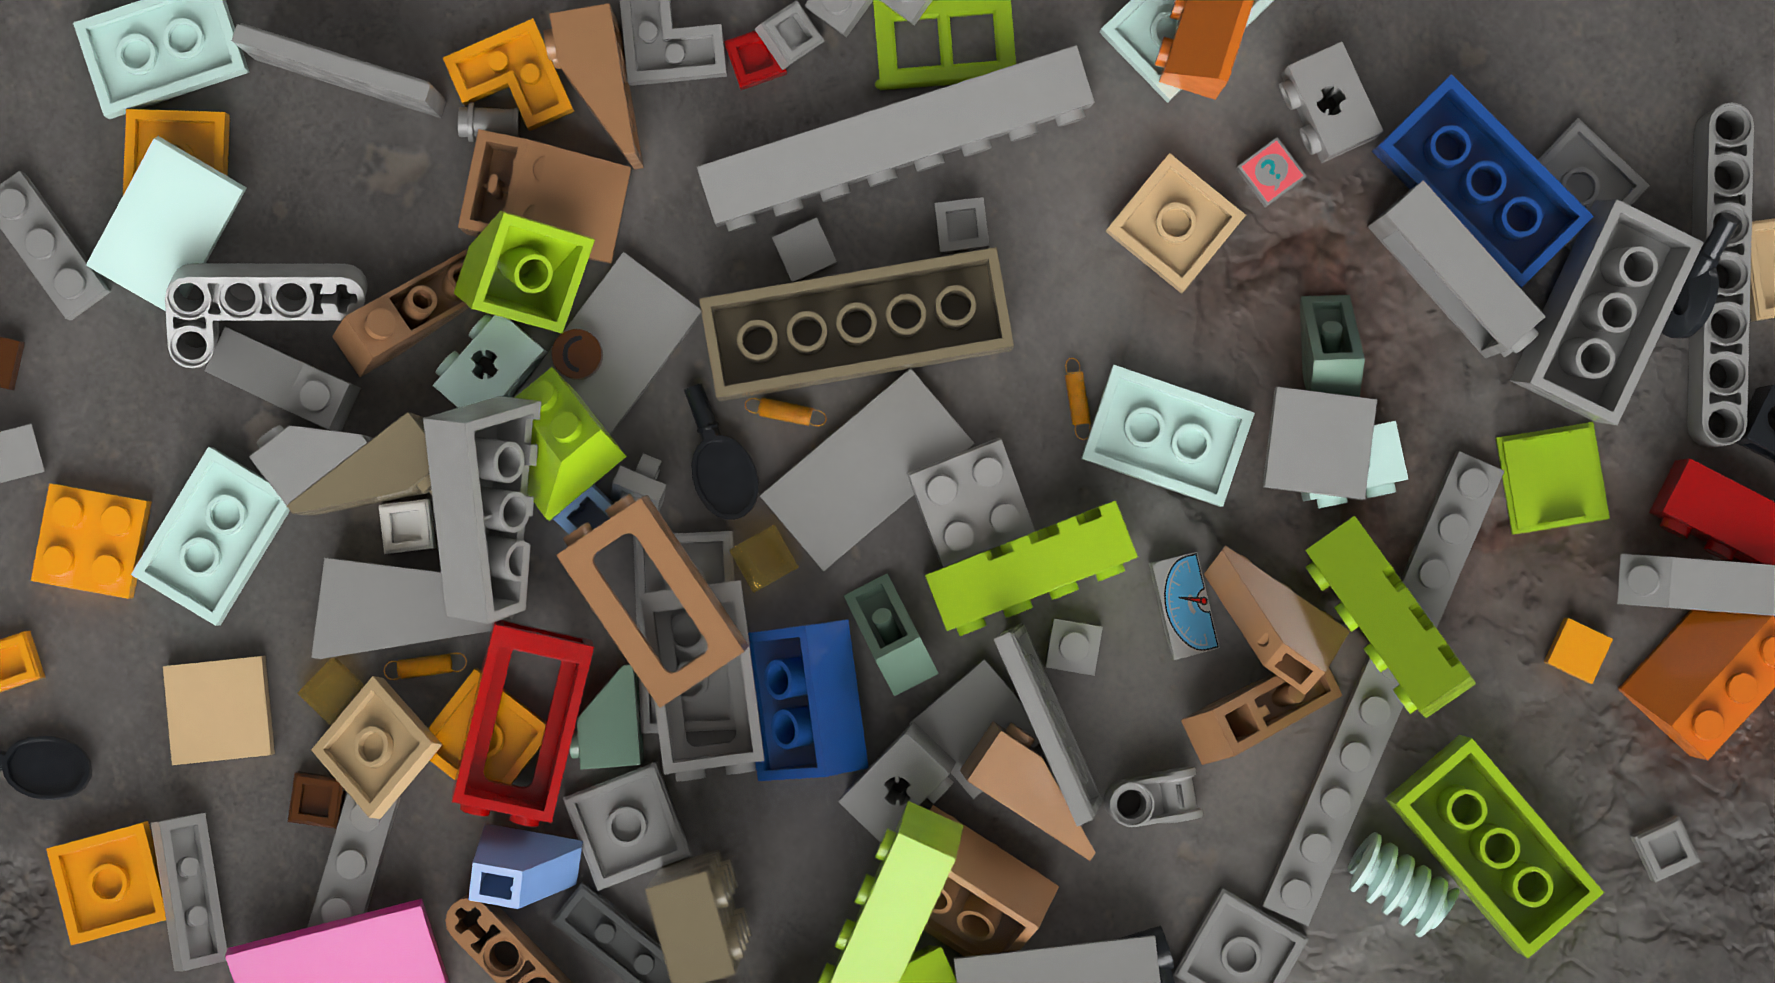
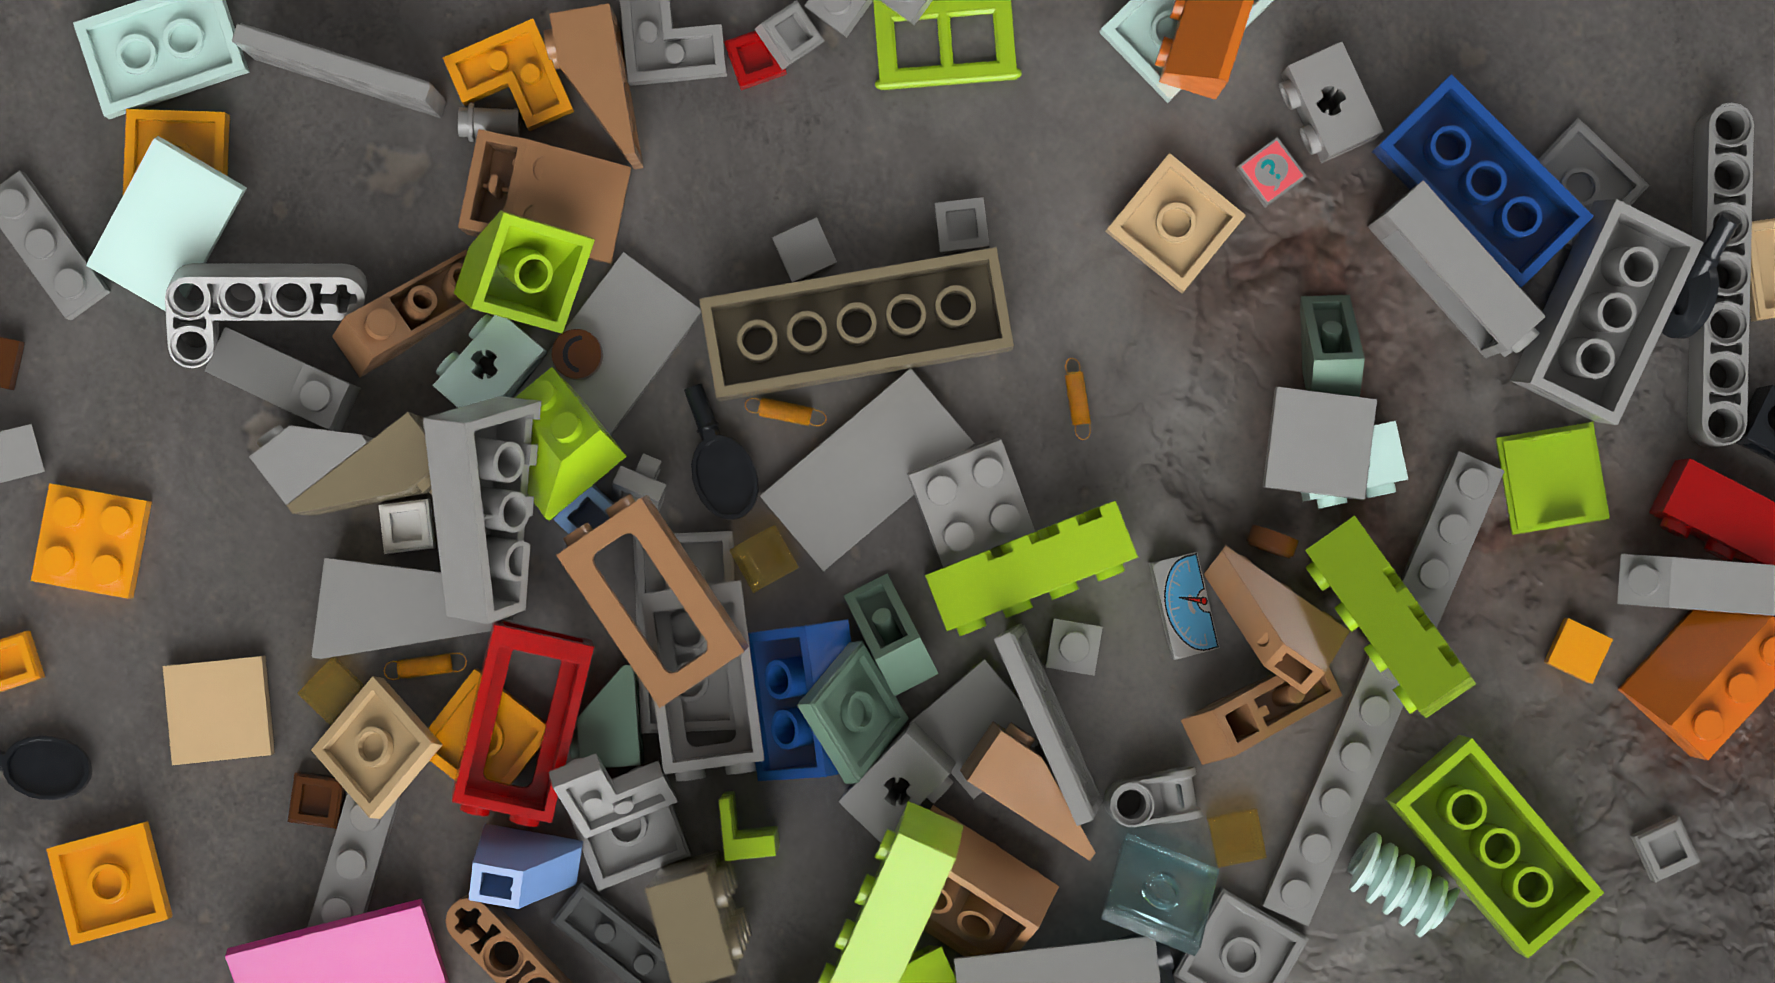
light aqua plate [131,447,290,626] -> none
light grey plate [151,813,227,971] -> none
light grey brick [697,45,1095,232] -> none
light aqua plate [1081,365,1255,507] -> none
none -> light grey plate [549,753,678,839]
none -> lime panel [719,791,780,861]
none -> sand green tile [797,641,909,784]
none -> clear light blue tile [1101,833,1219,956]
none -> clear yellow tile [1206,808,1267,868]
none -> reddish brown tile [1246,525,1299,559]

